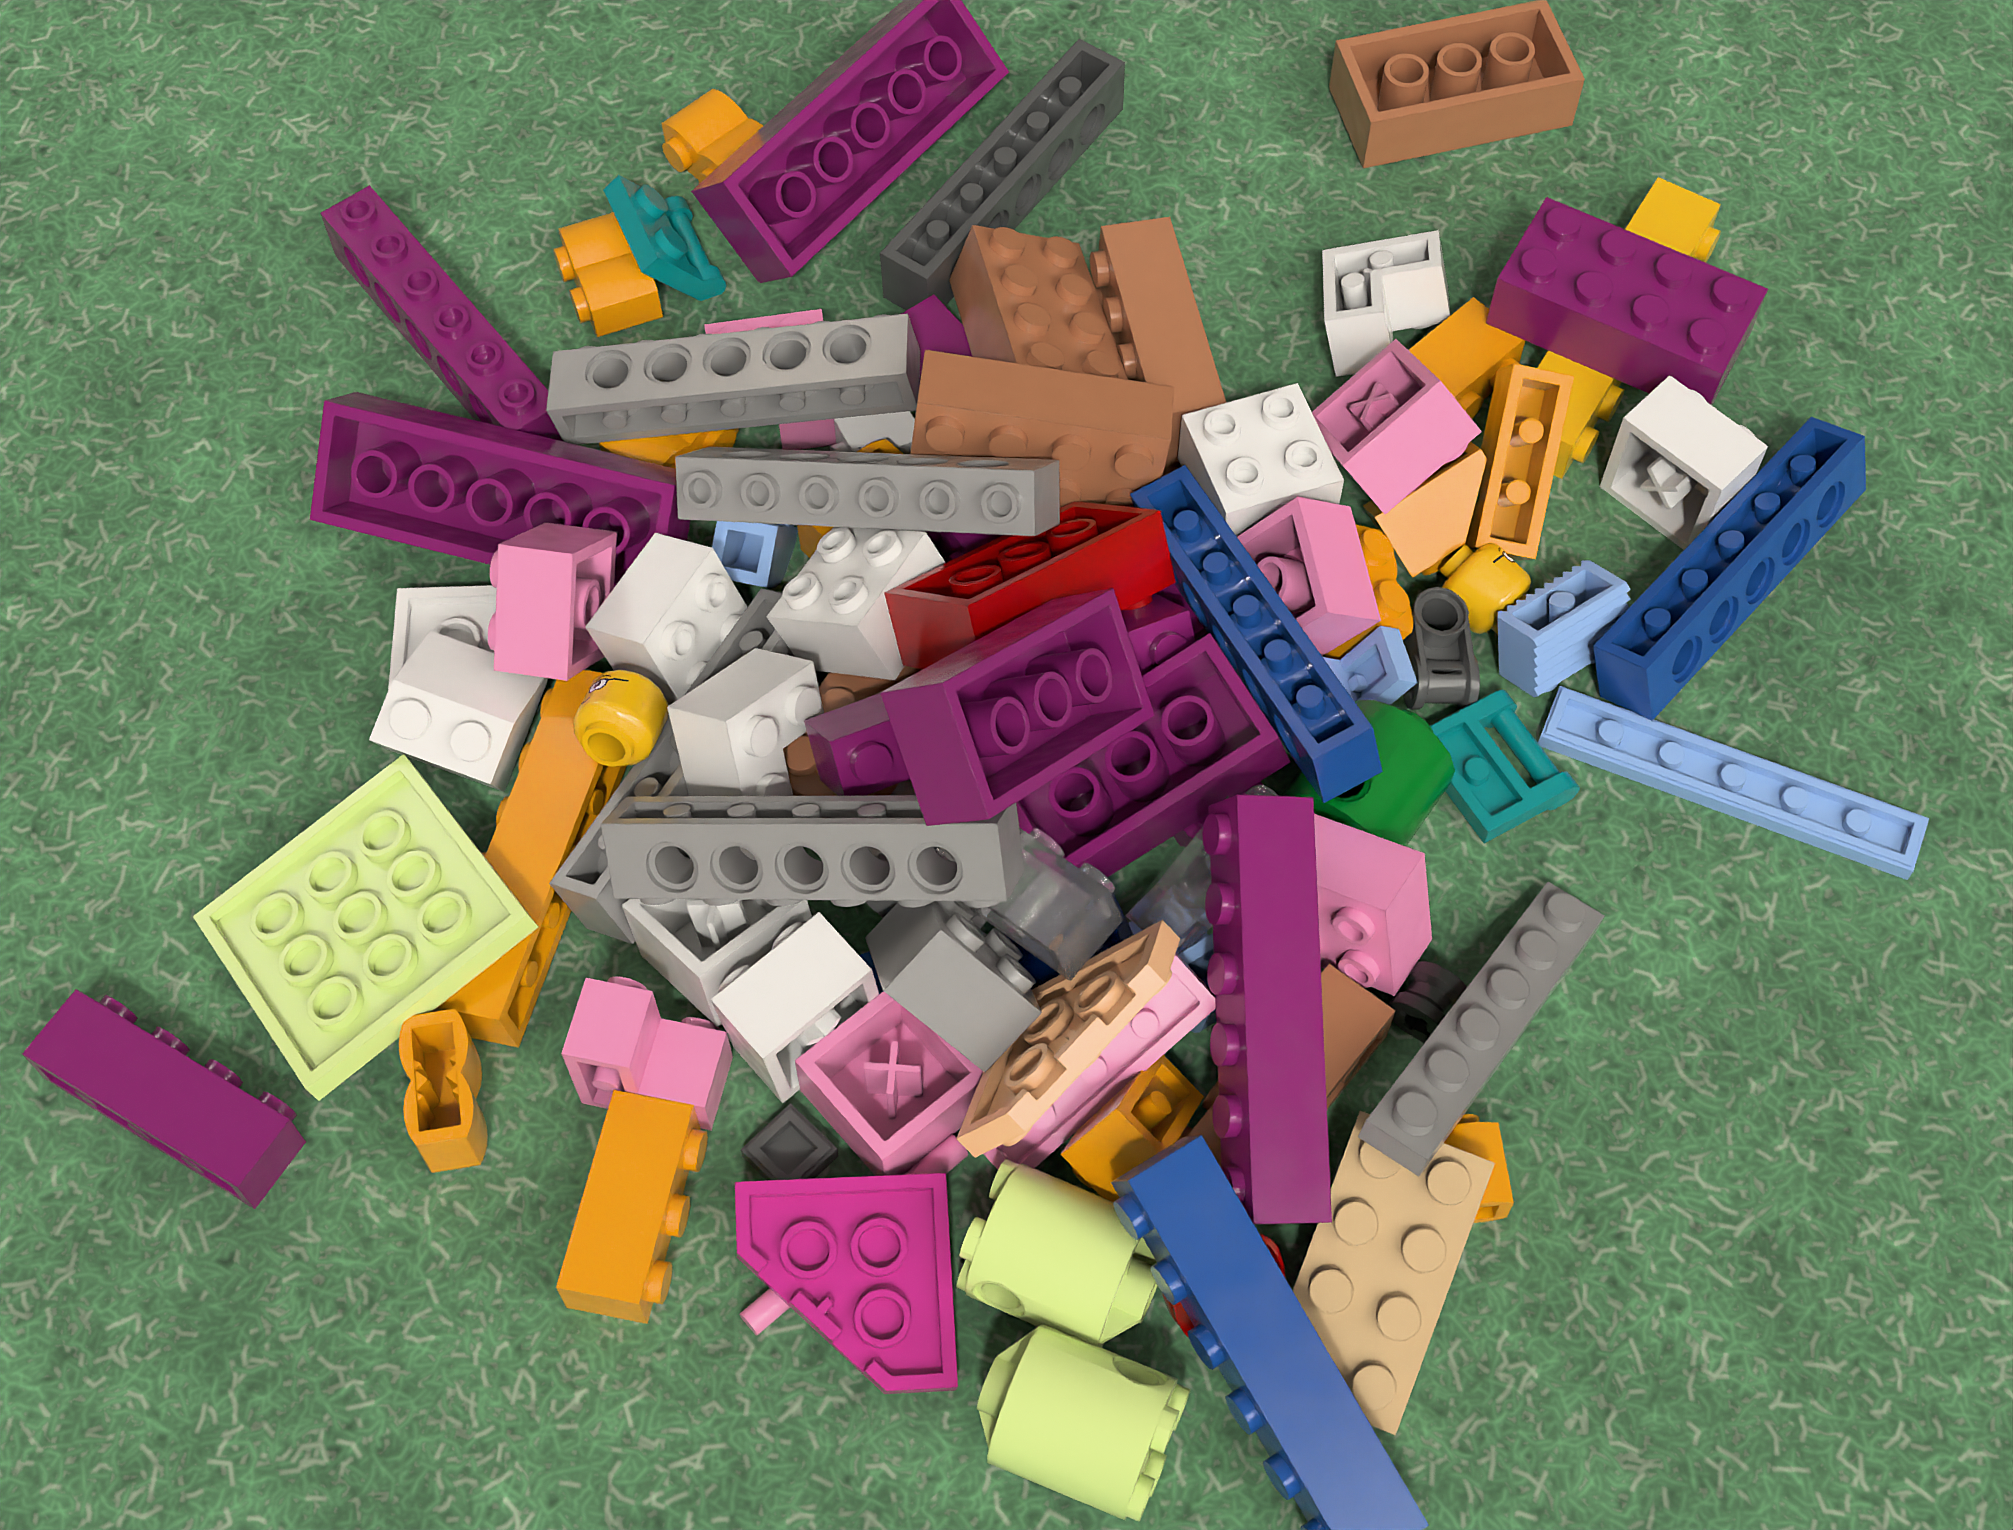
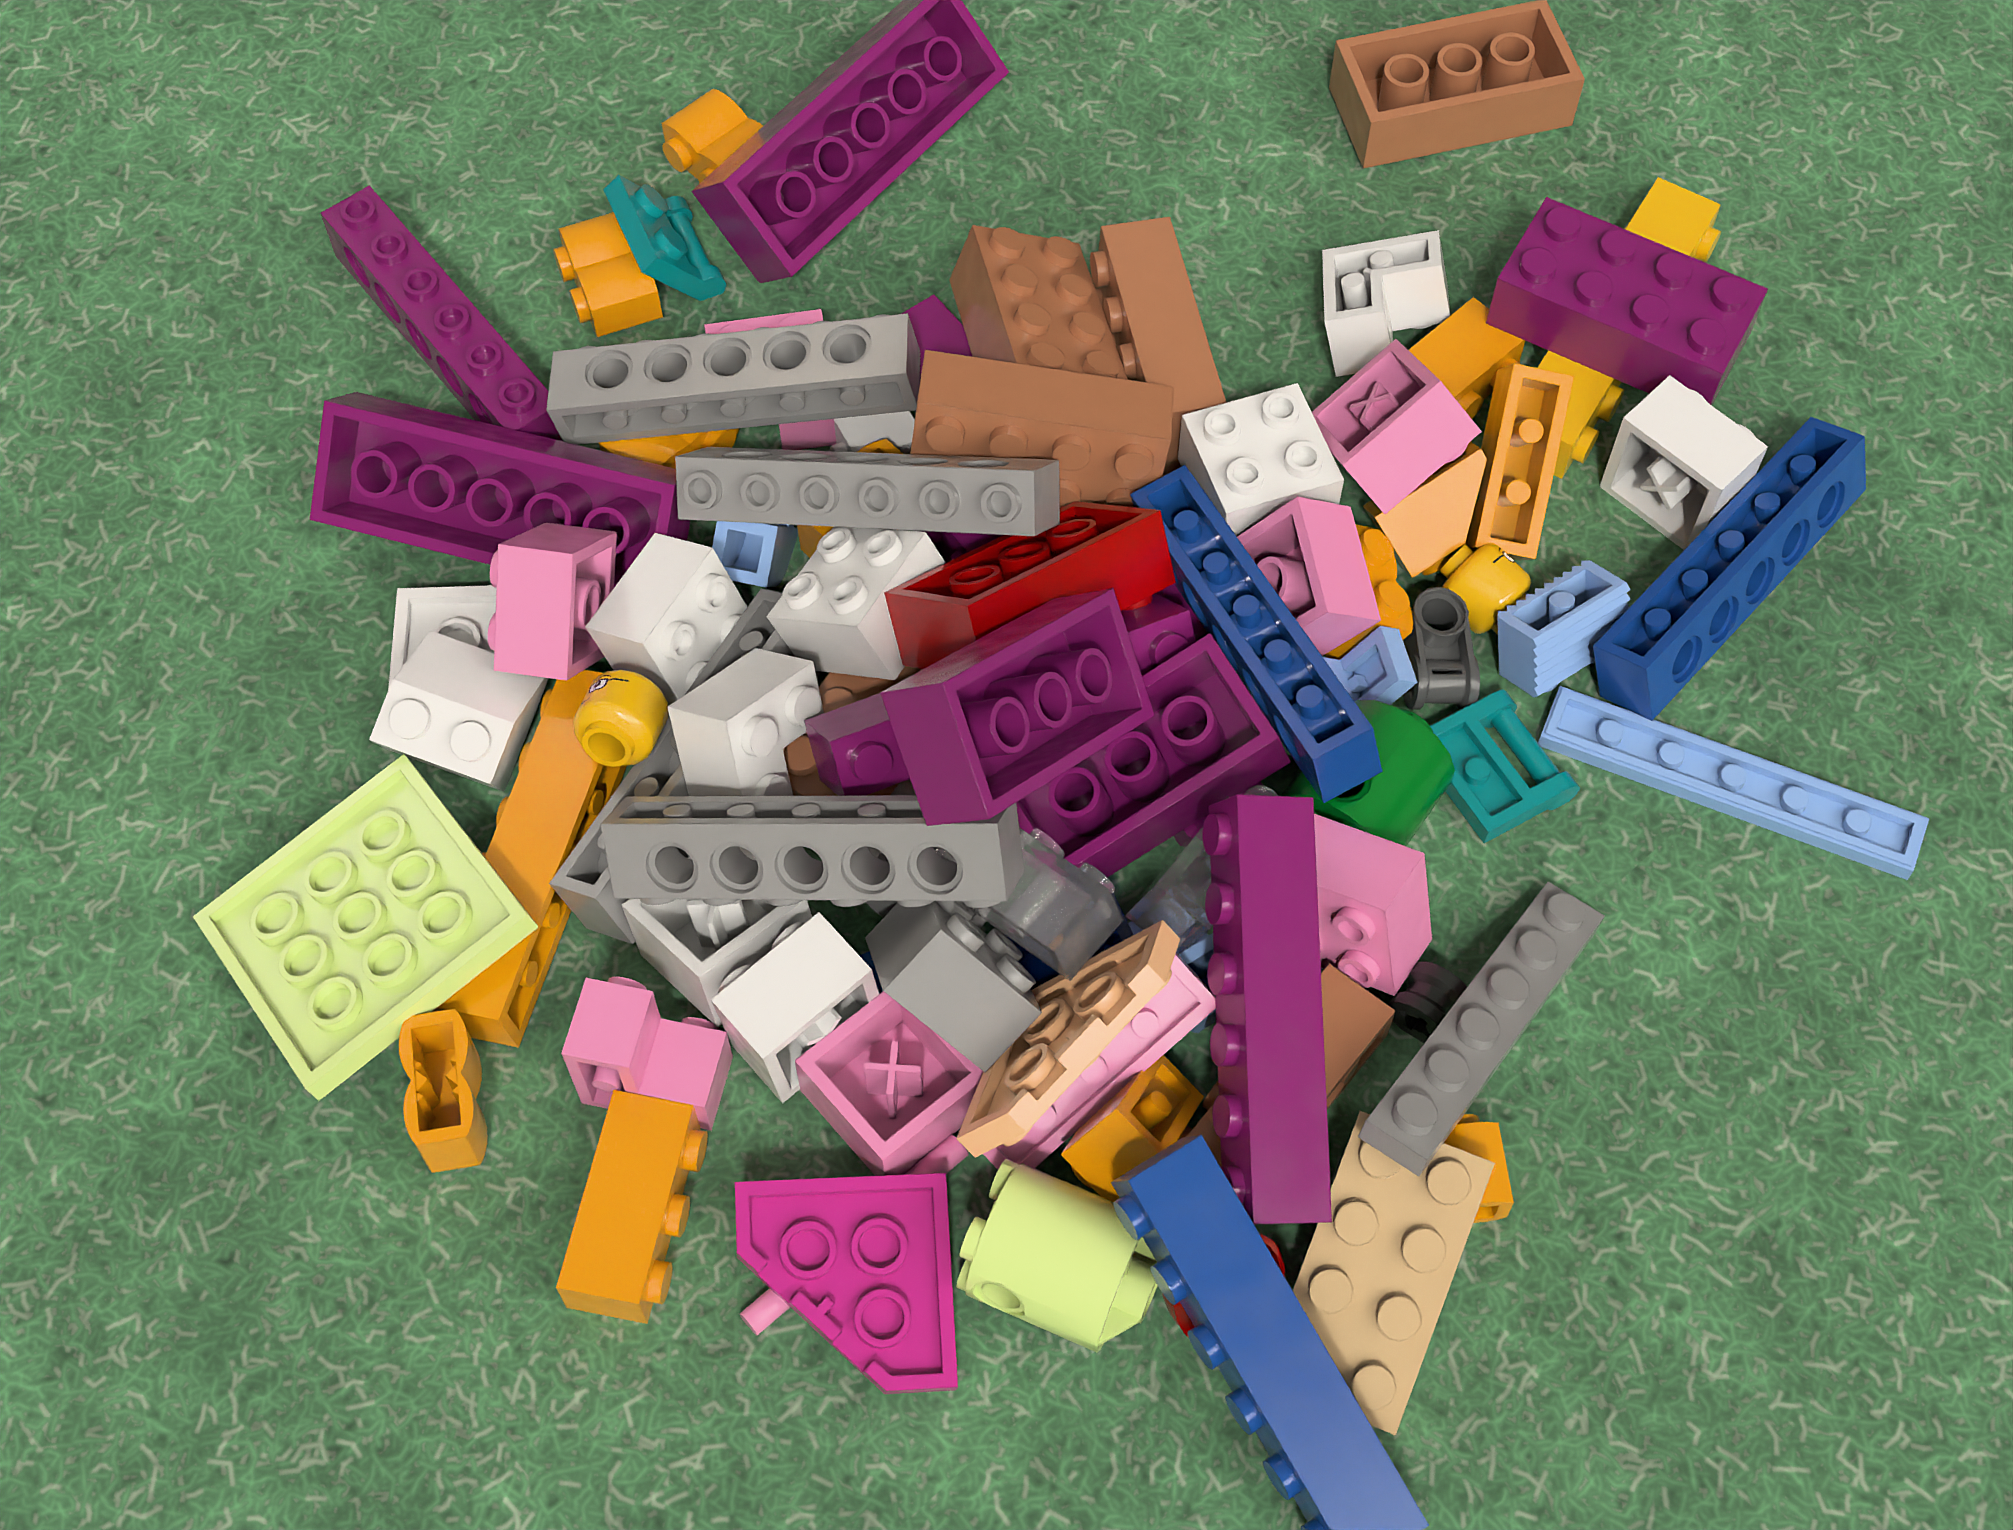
magenta brick [22,989,306,1209] -> none
dark grey tile [741,1103,839,1181] -> none
dark grey brick [880,39,1125,310] -> none
yellowish green cylinder [977,1324,1190,1521] -> none

